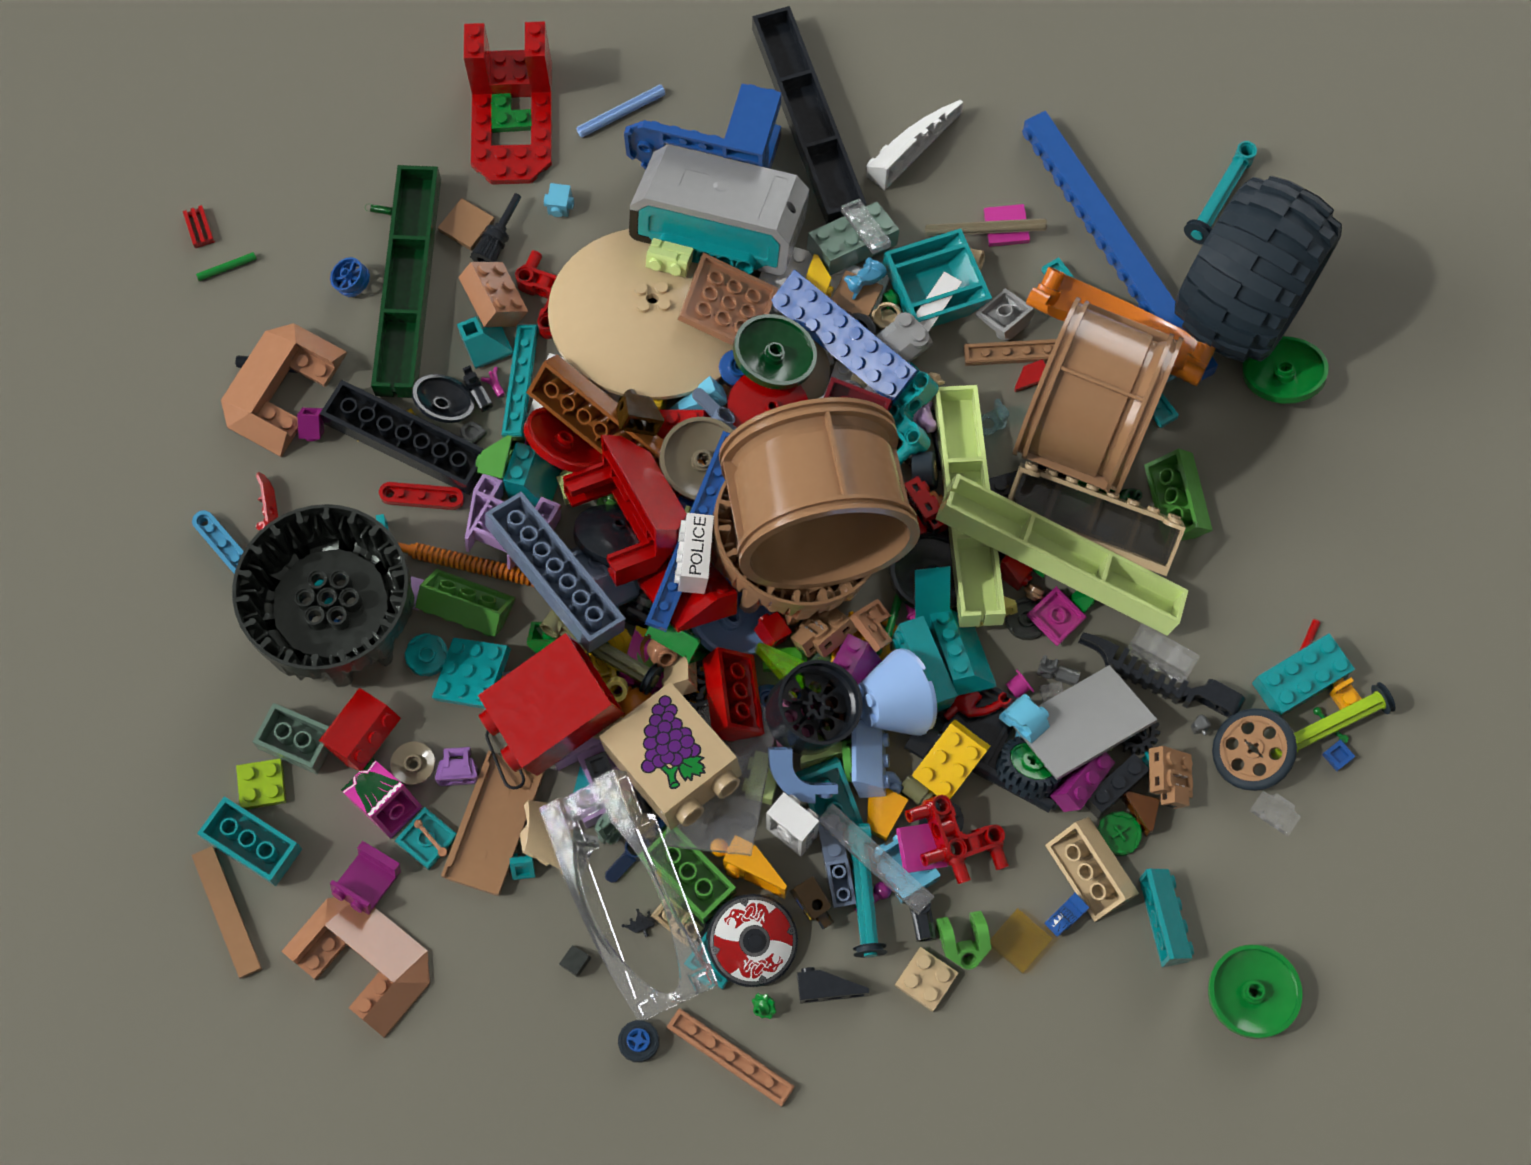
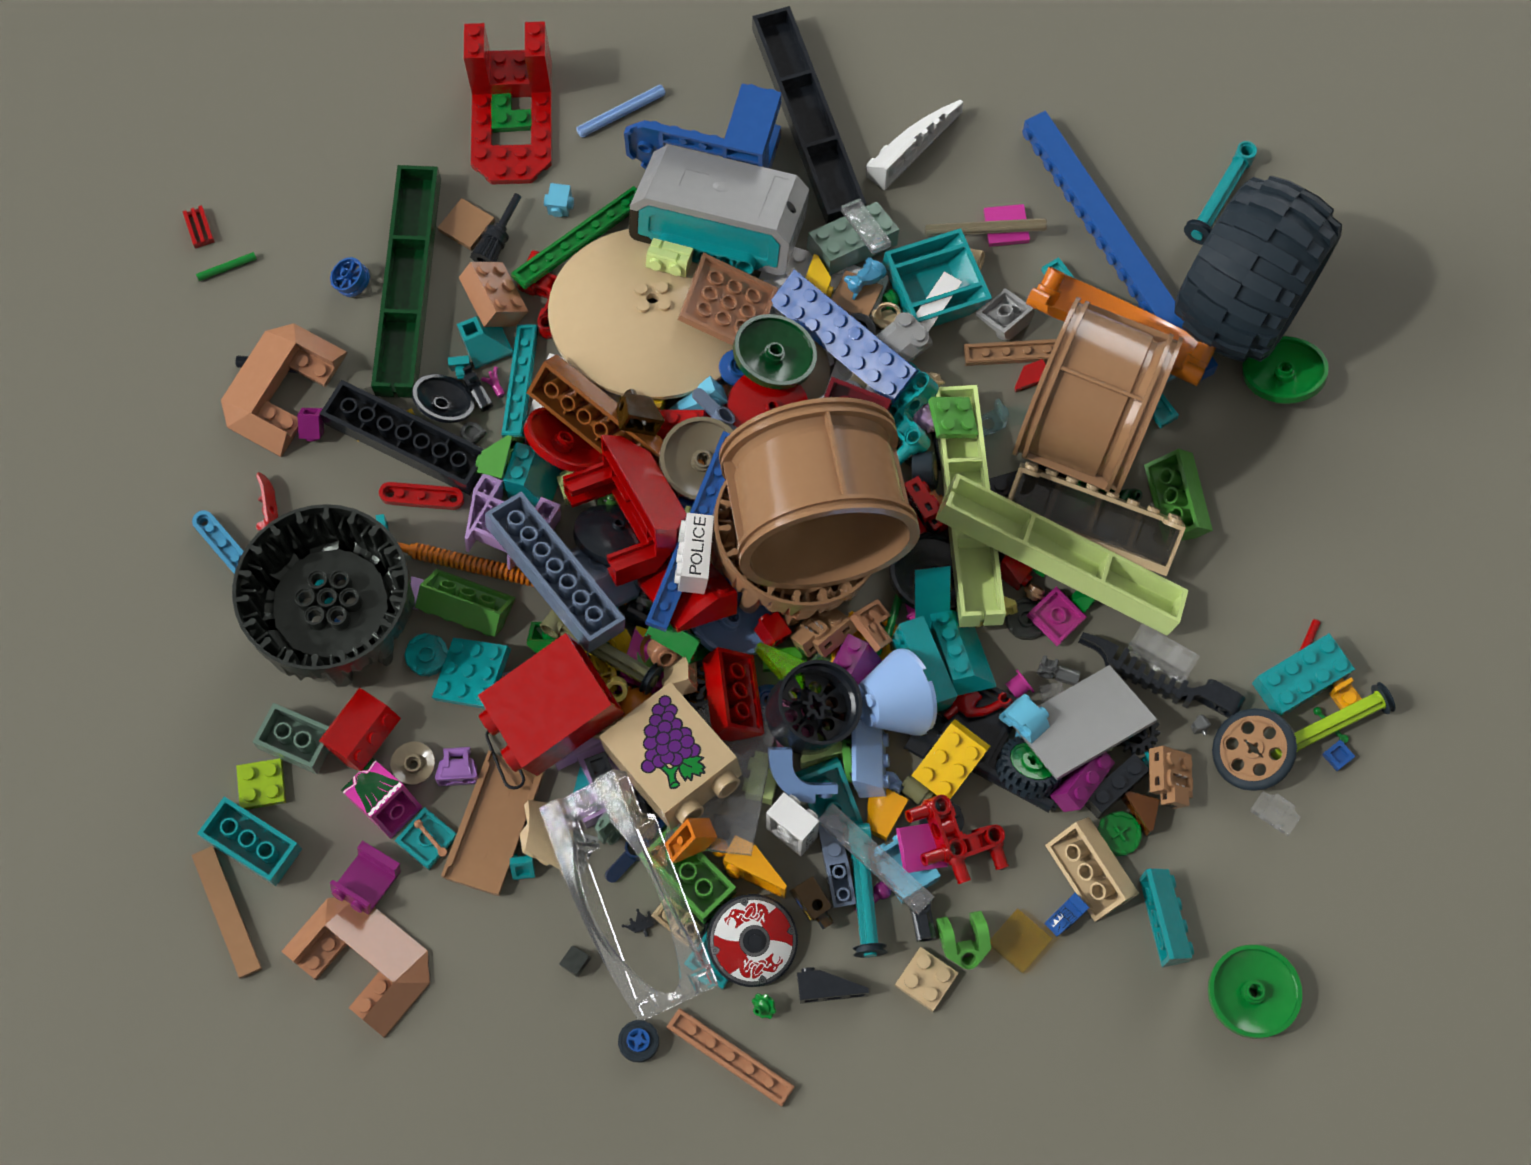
green piece [365,204,392,215] -> none
none -> teal tile [448,355,472,380]
none -> green tile [511,186,637,289]
none -> orange slope [665,818,717,863]
none -> bright green plate [928,397,978,438]

